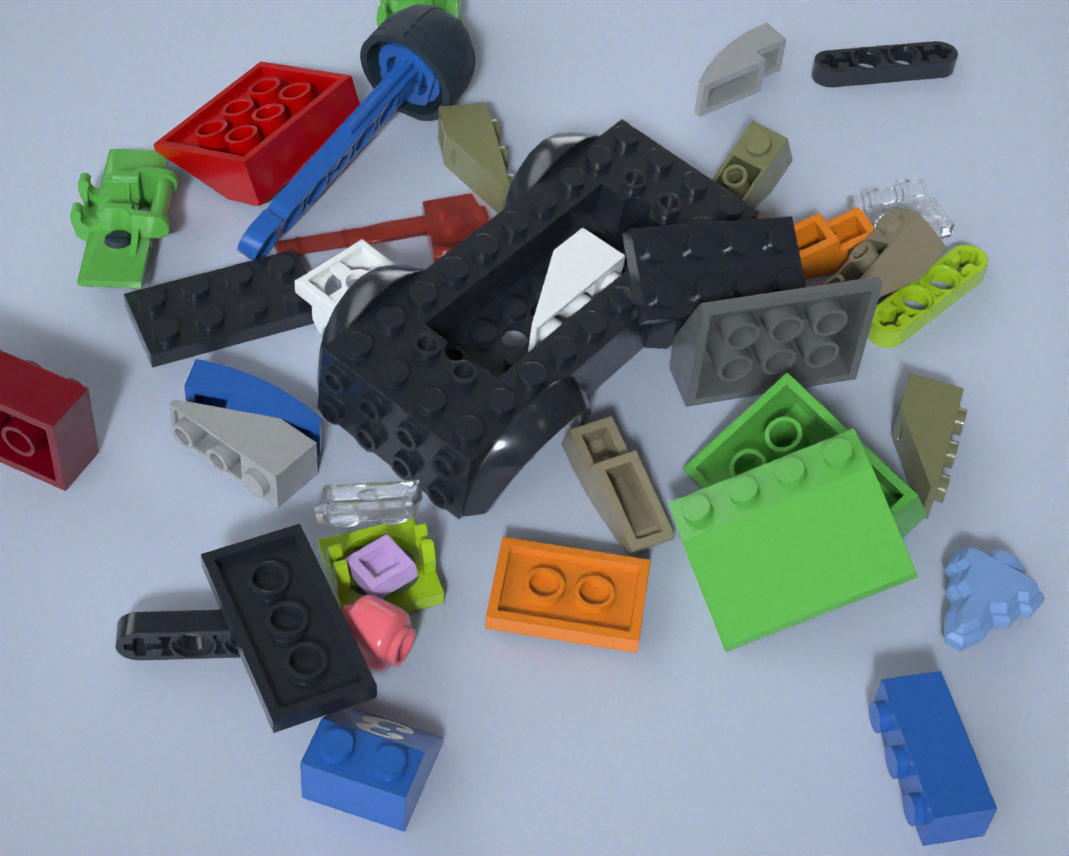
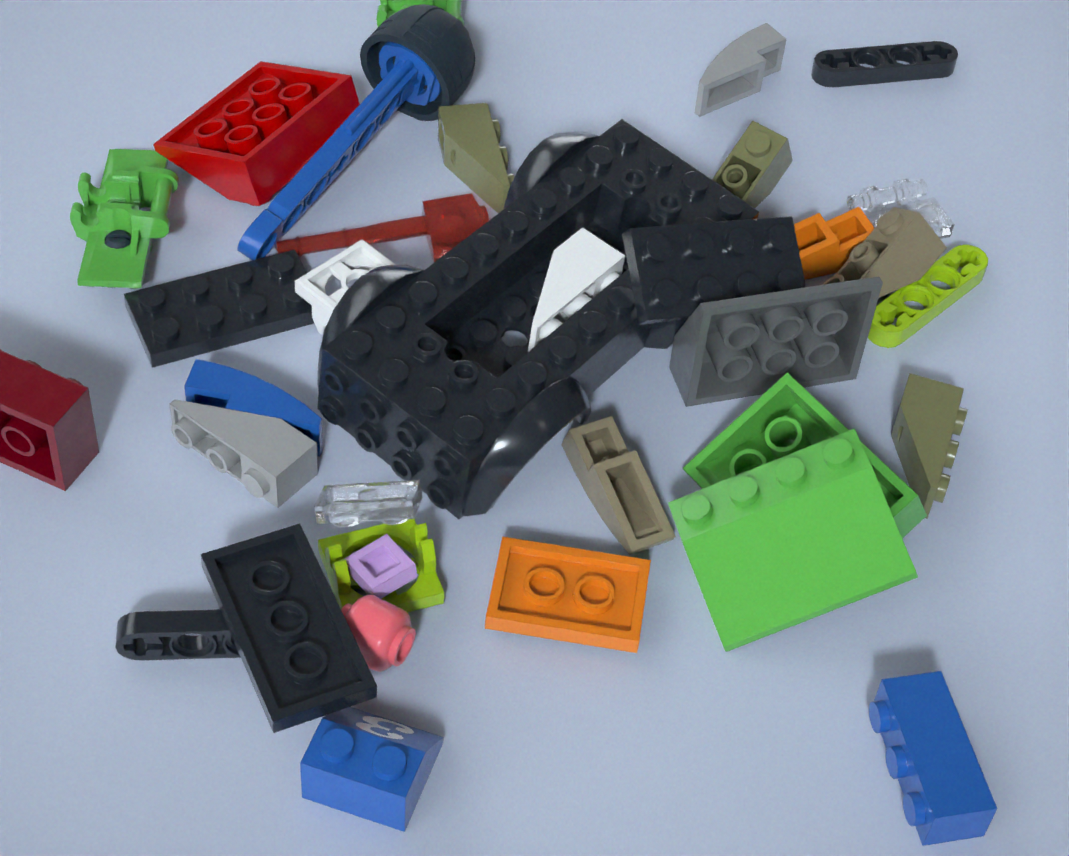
medium blue rock [944,547,1045,651] -> none

